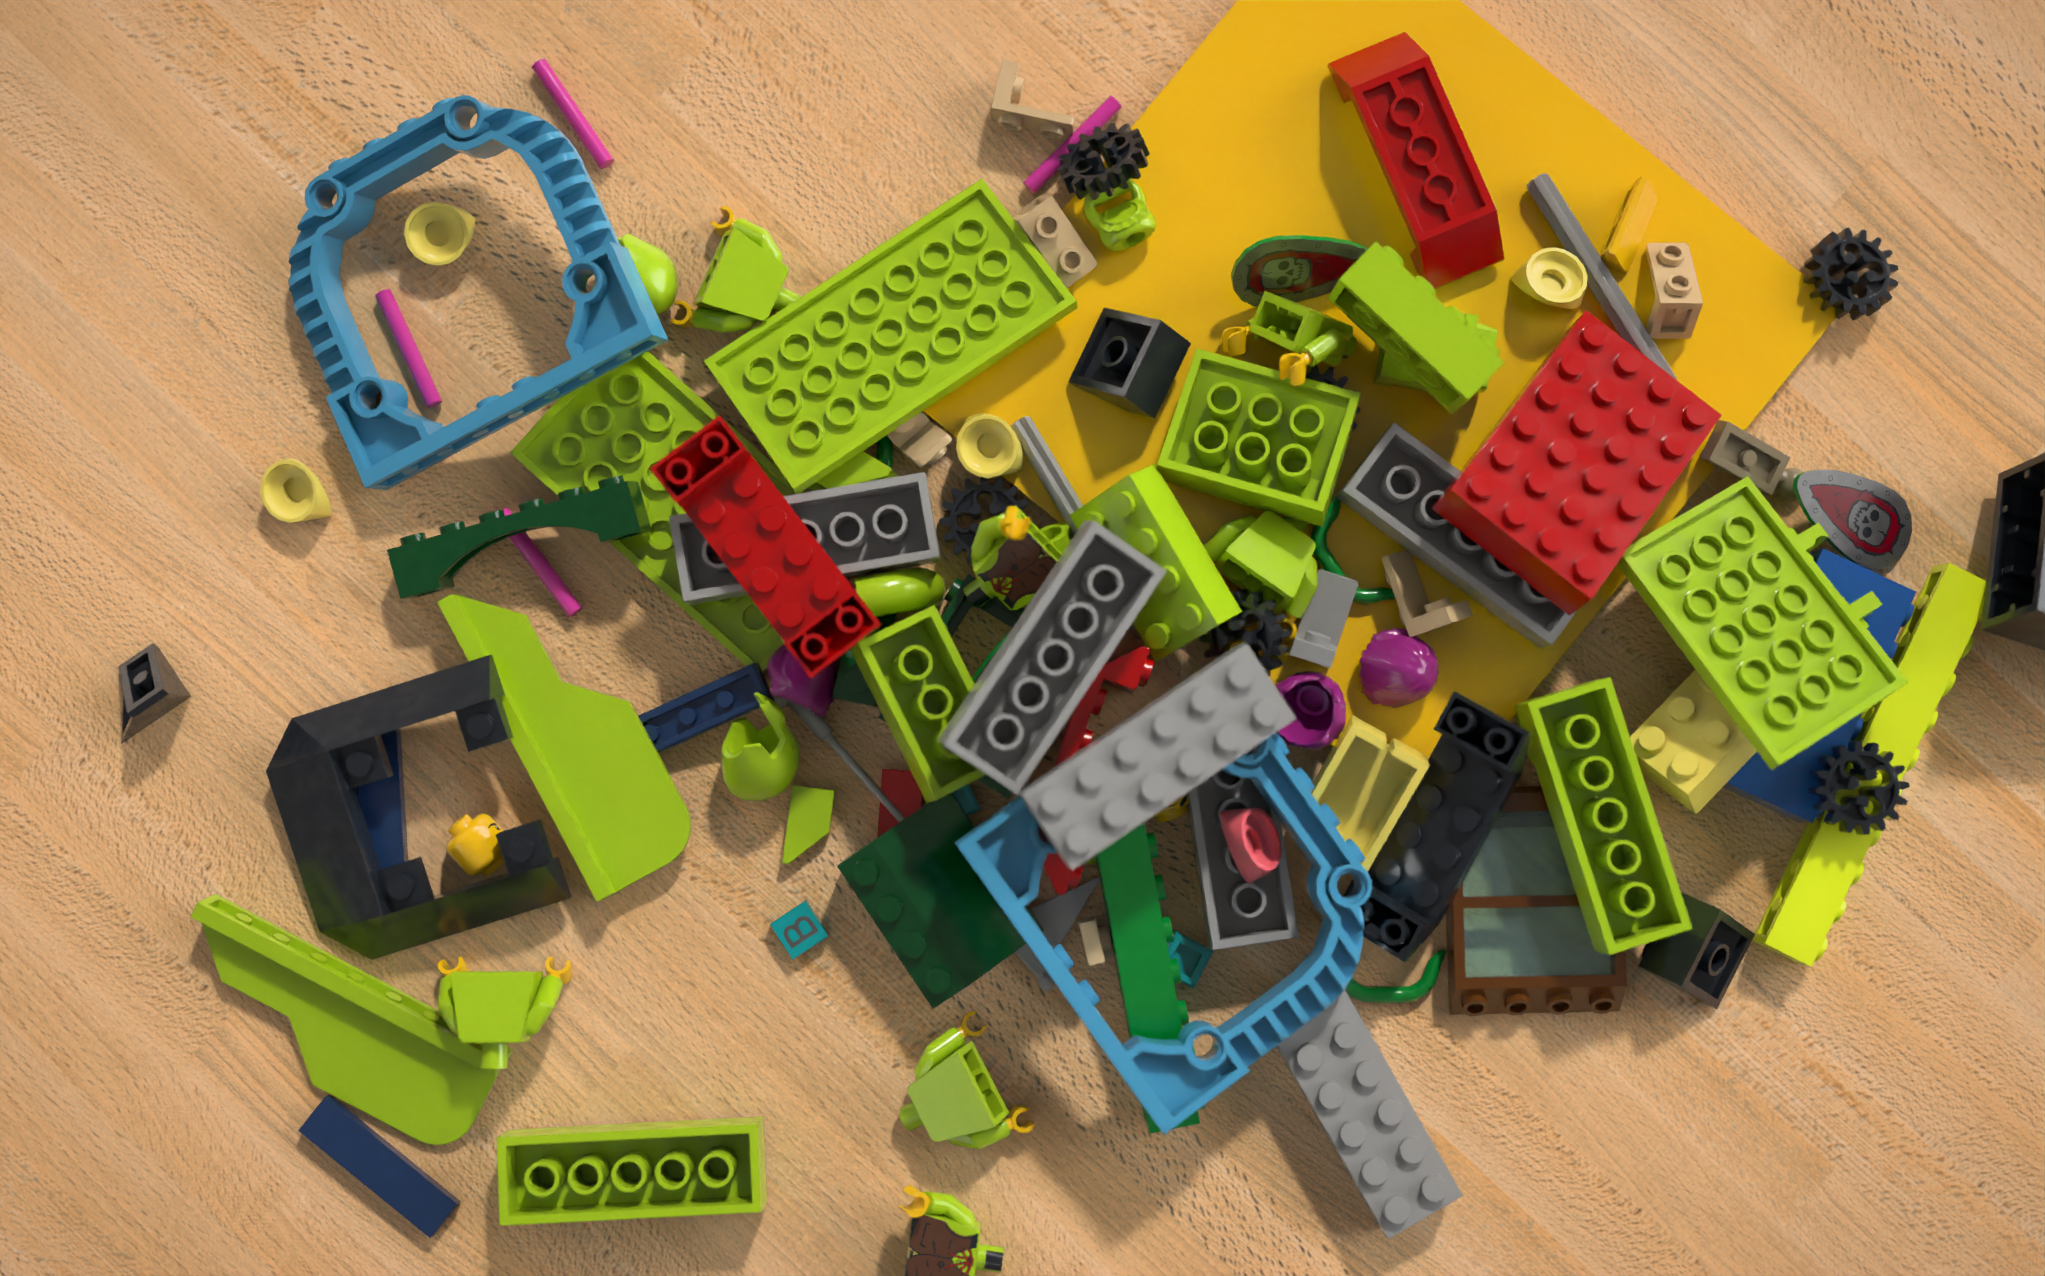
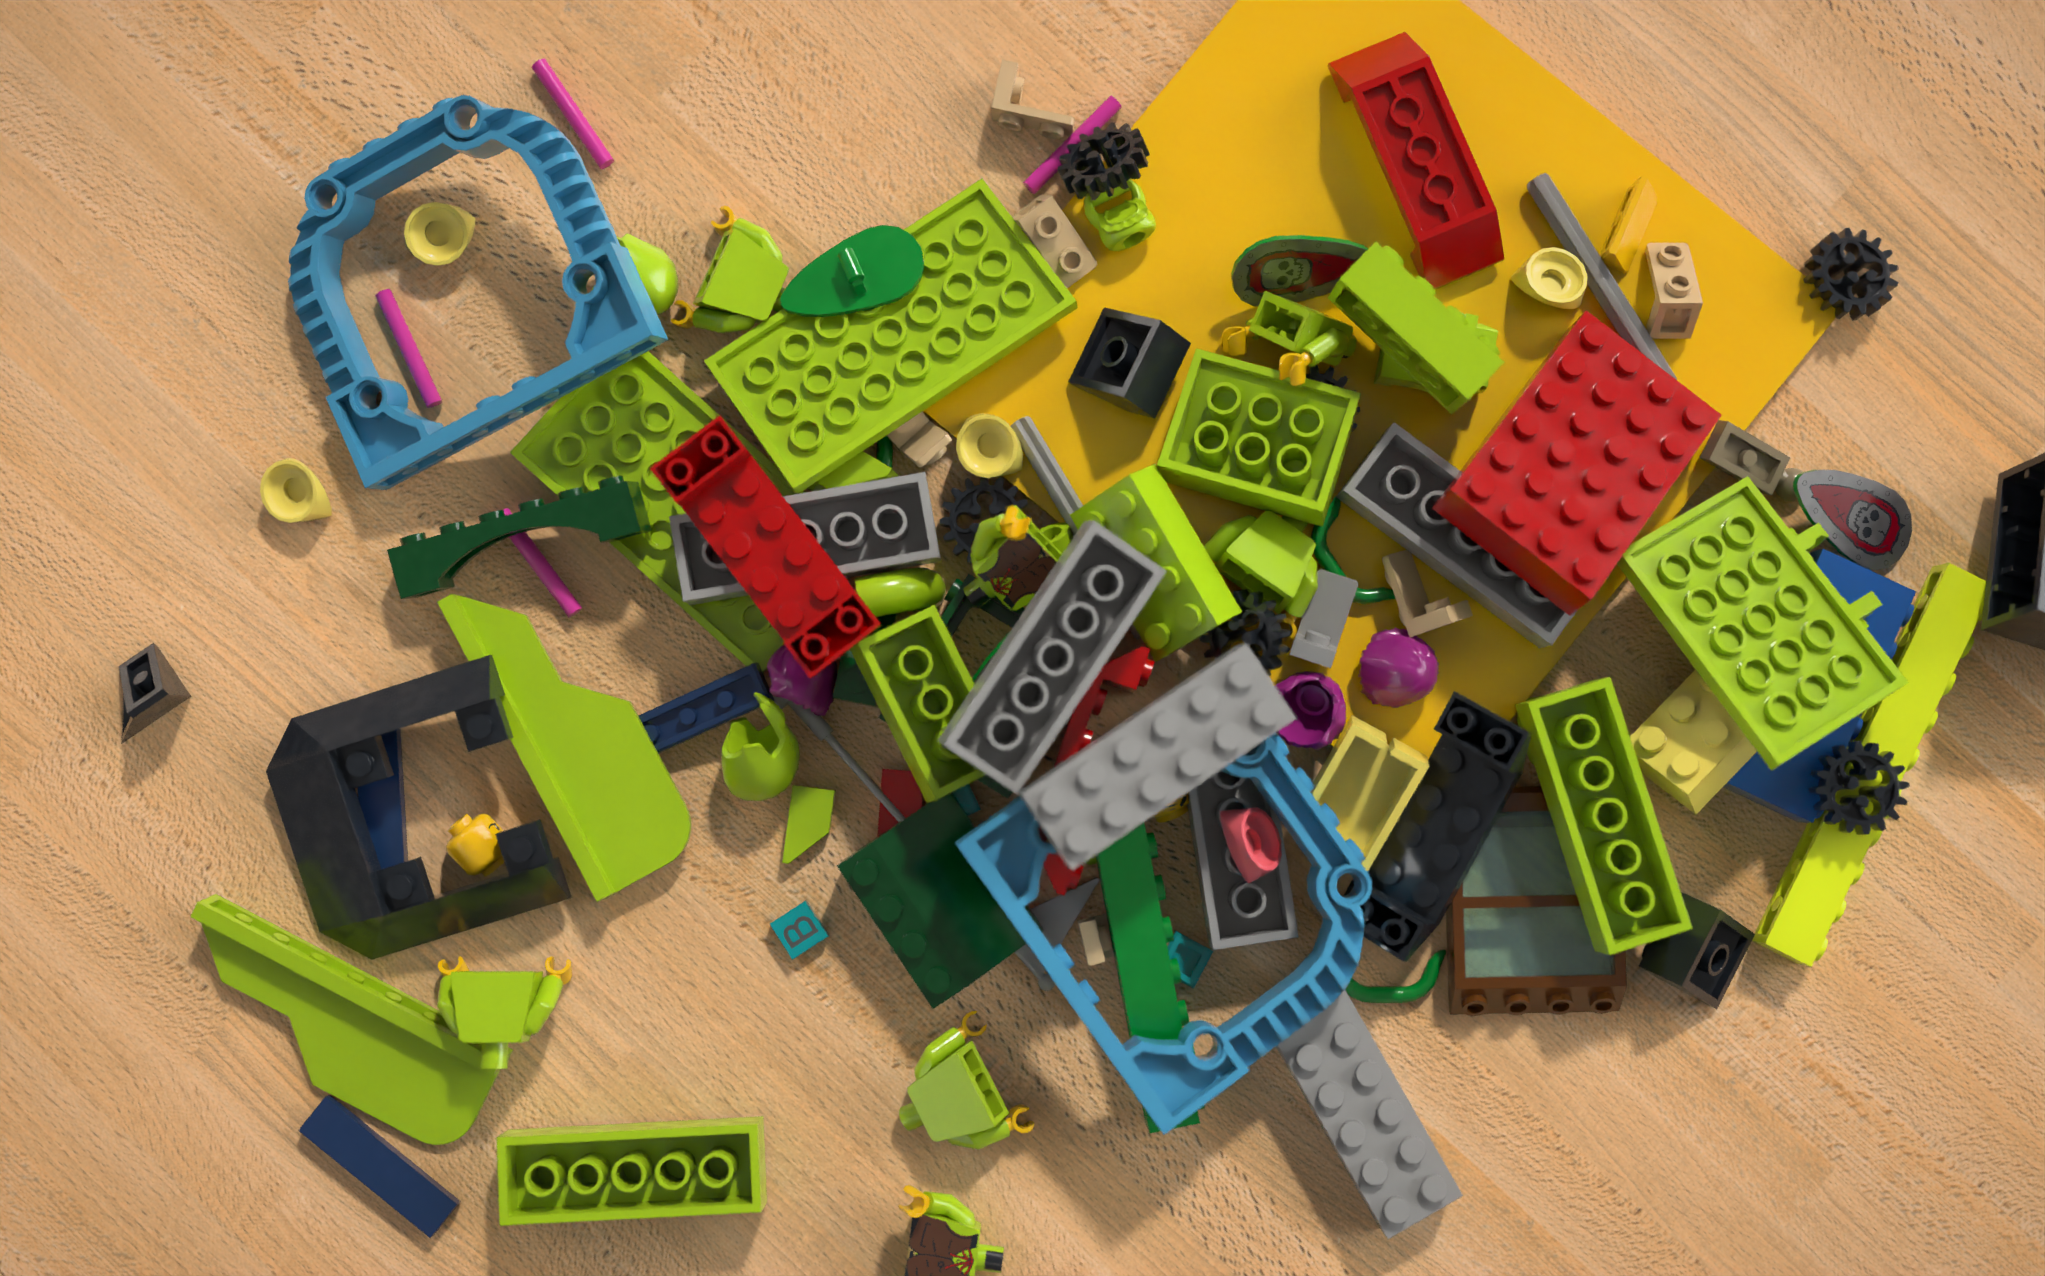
none -> green shield [780,225,925,317]

